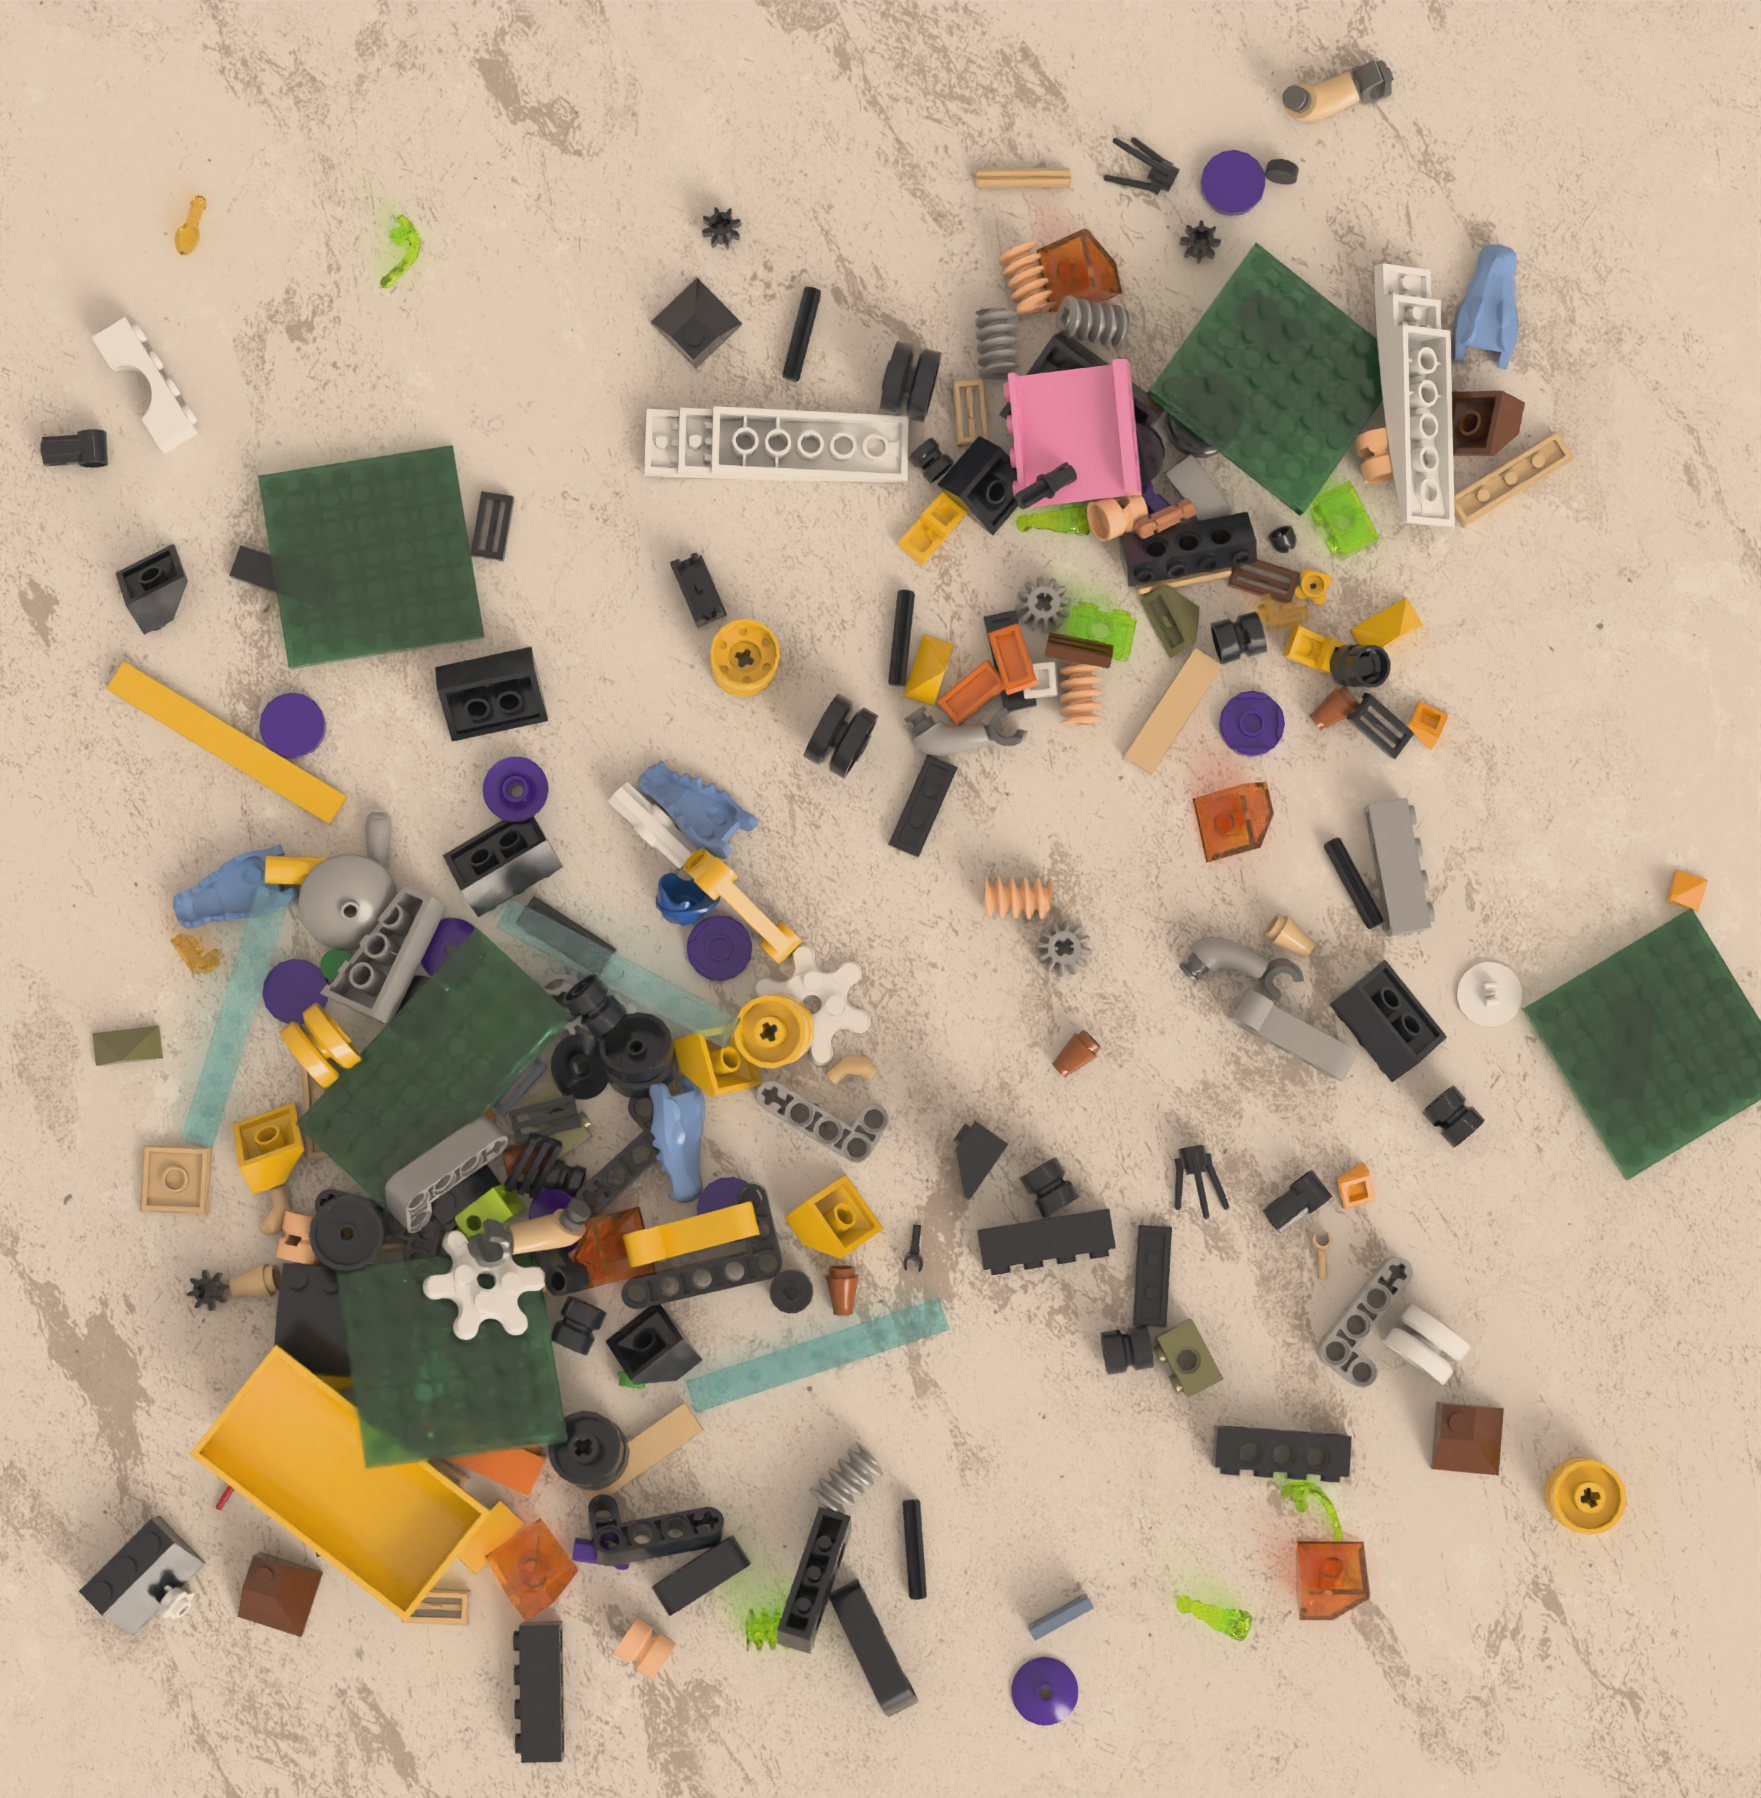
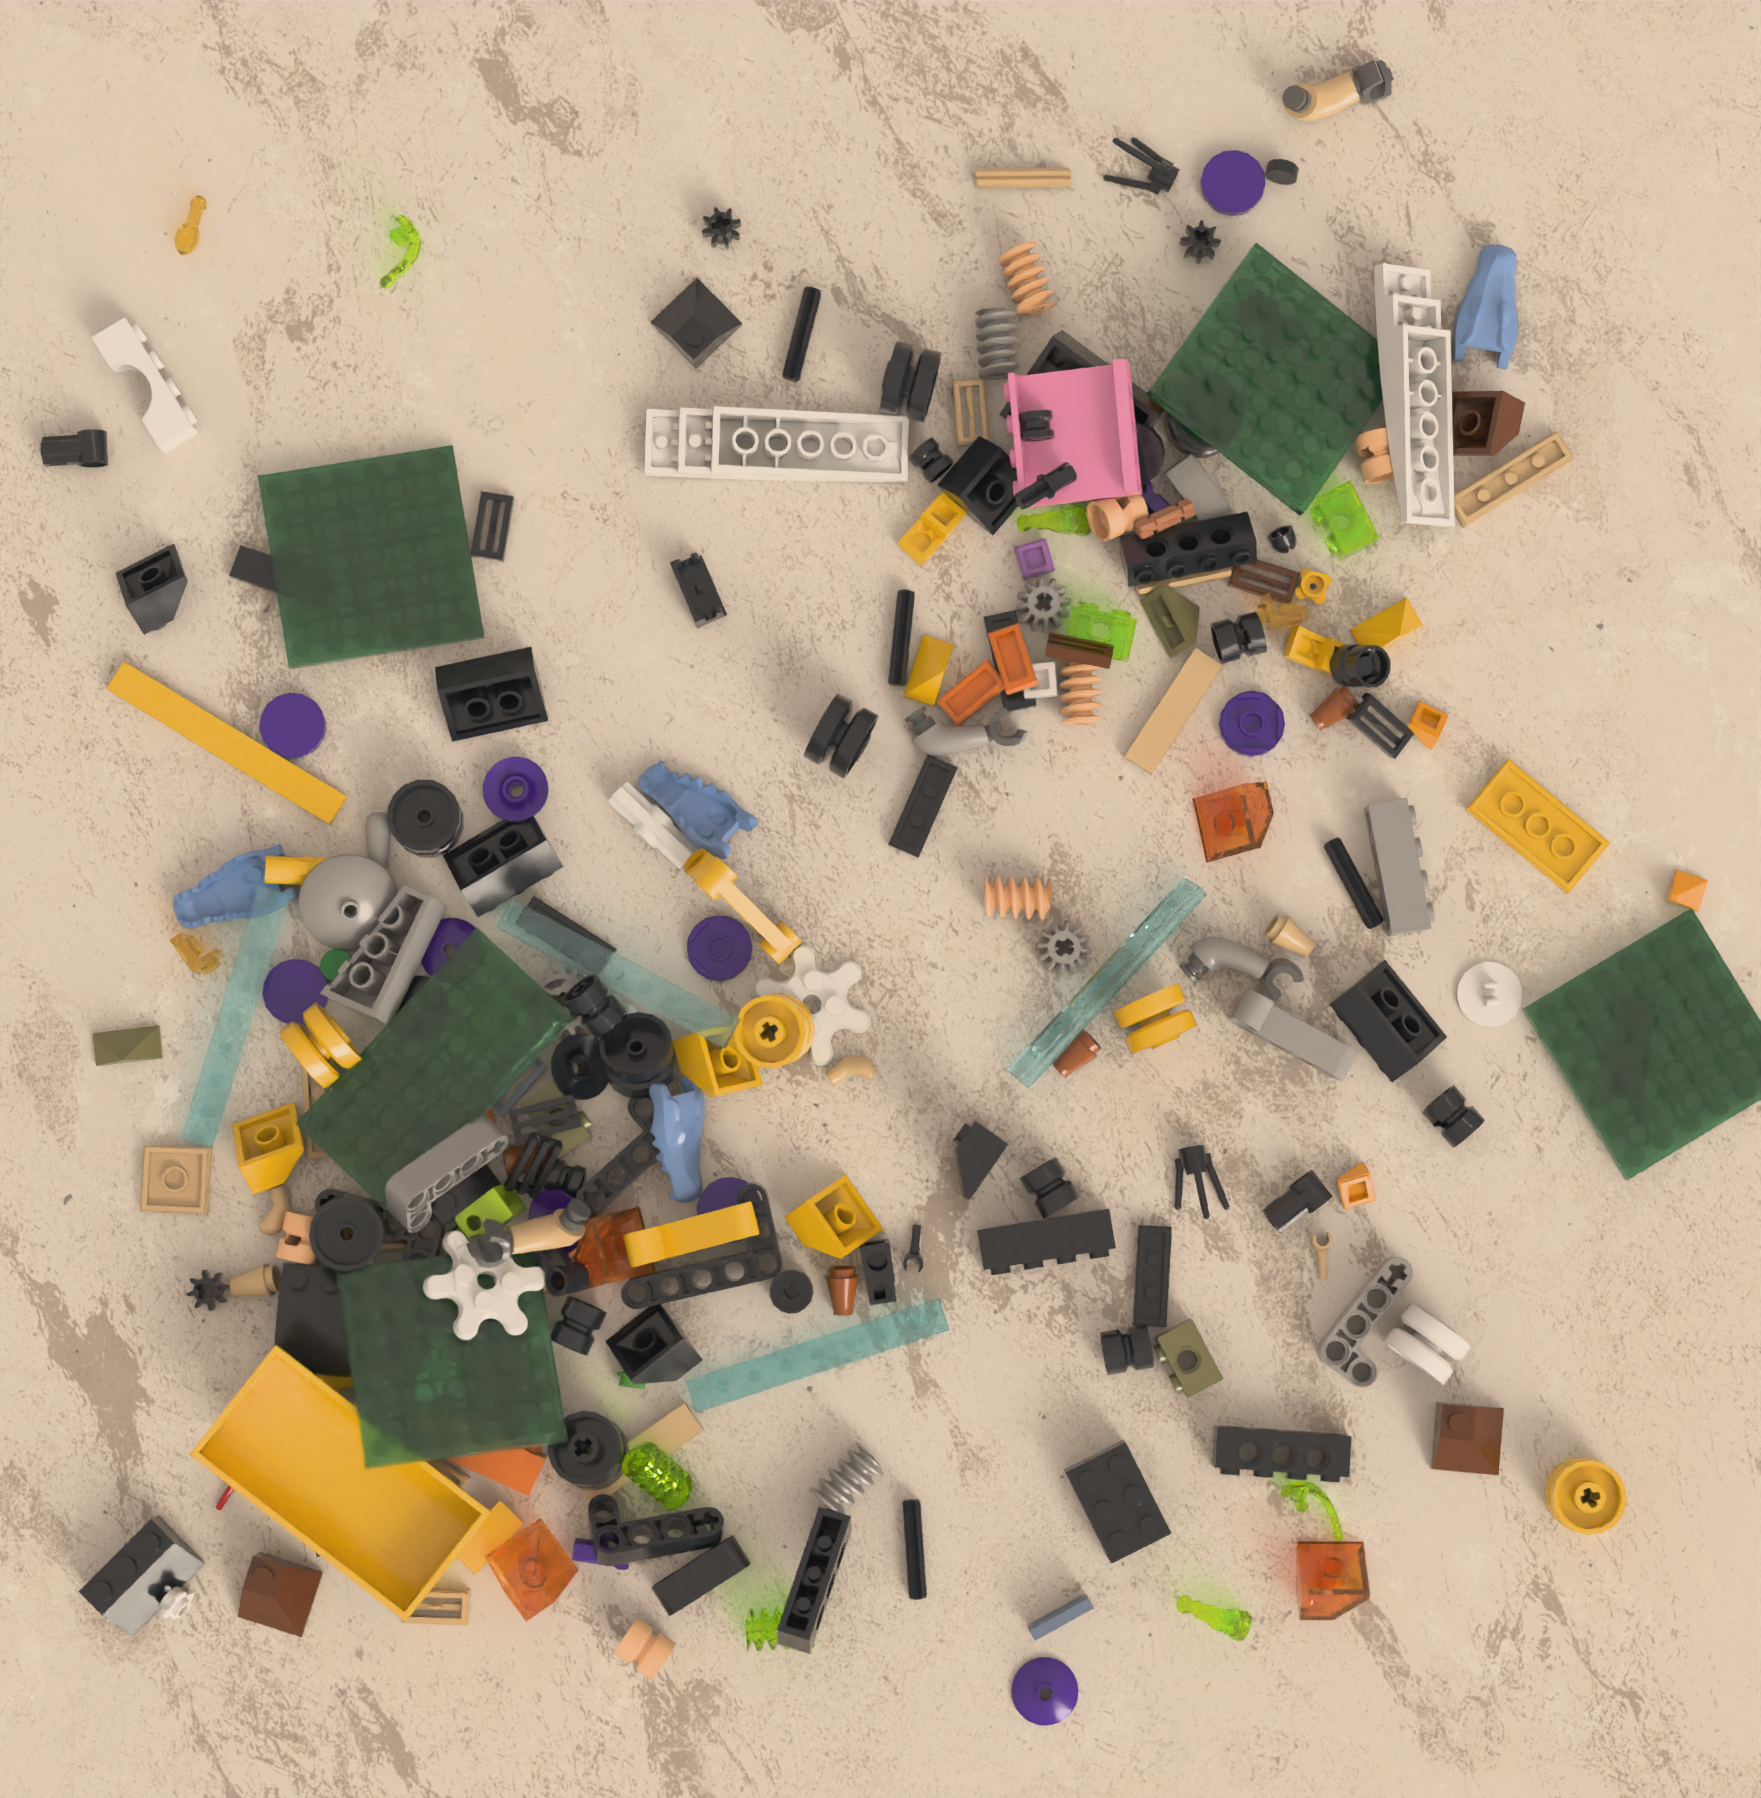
black brick [513,1621,565,1763] -> none
blue piece [656,873,721,926] -> none
yellow wheel [709,619,780,698] -> none
light grey beam [756,1081,889,1163] -> none
black beam [829,1579,919,1717] -> none
clear orange slope [1036,229,1122,313] -> none
light grey piece [1056,295,1129,348] -> none
none -> black wheel [387,780,464,858]
none -> clear neon green piece [621,1442,693,1510]
none -> black leg [860,1239,897,1305]
none -> clear light blue tile [1007,877,1207,1089]
none -> medium lavender tile [1014,538,1055,580]
none -> black wheel [1019,410,1055,442]
none -> black brick [1064,1440,1172,1564]
none -> yellow wheel [1112,983,1198,1055]
none -> yellow tile [1465,759,1610,894]

